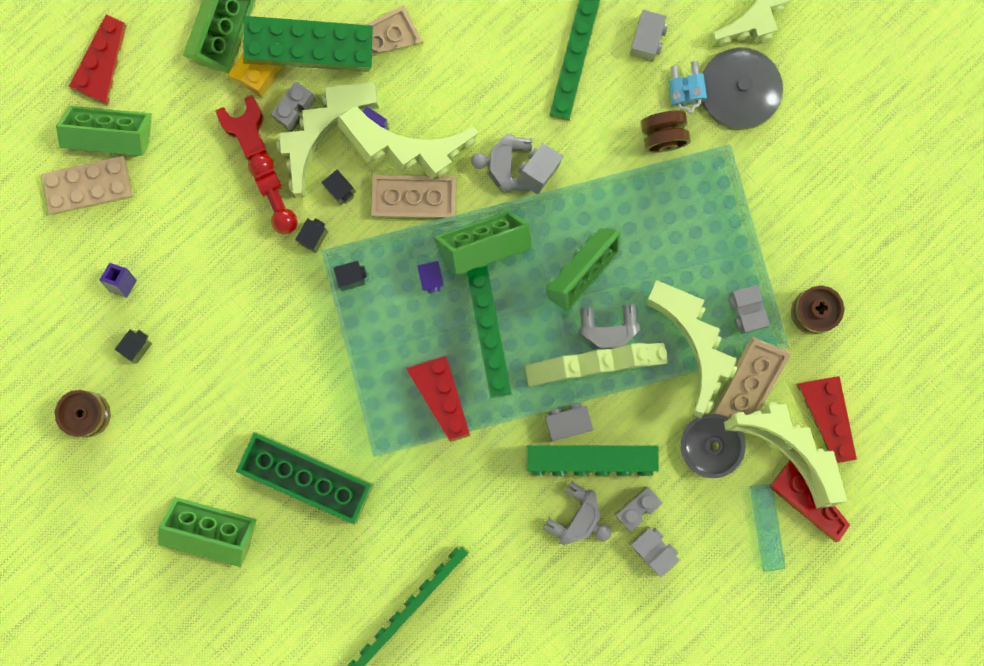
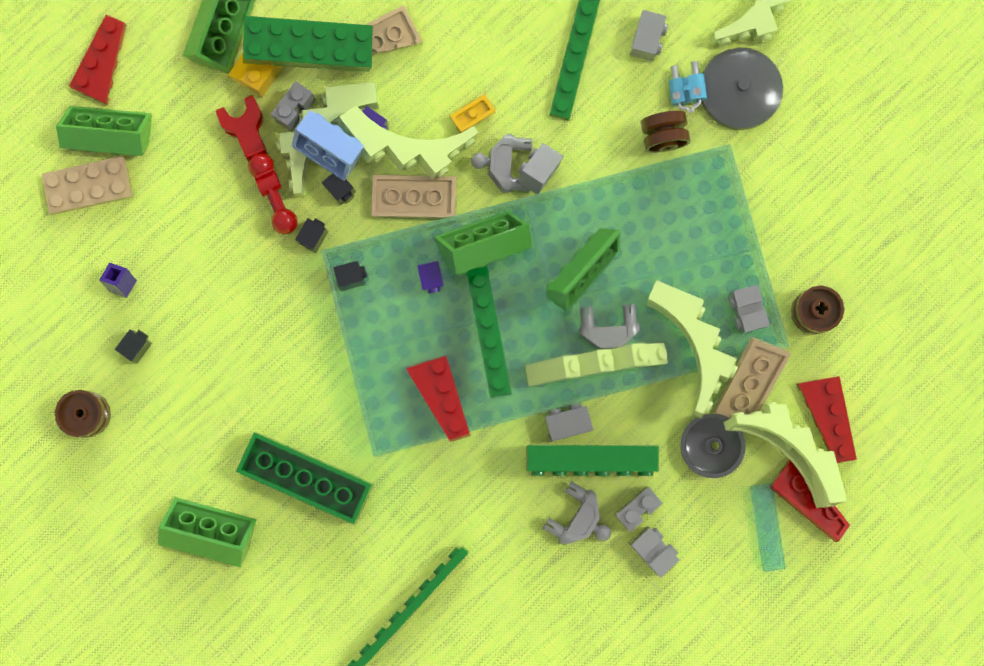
none -> light blue brick [291,110,364,181]
none -> yellow plate [450,94,496,133]

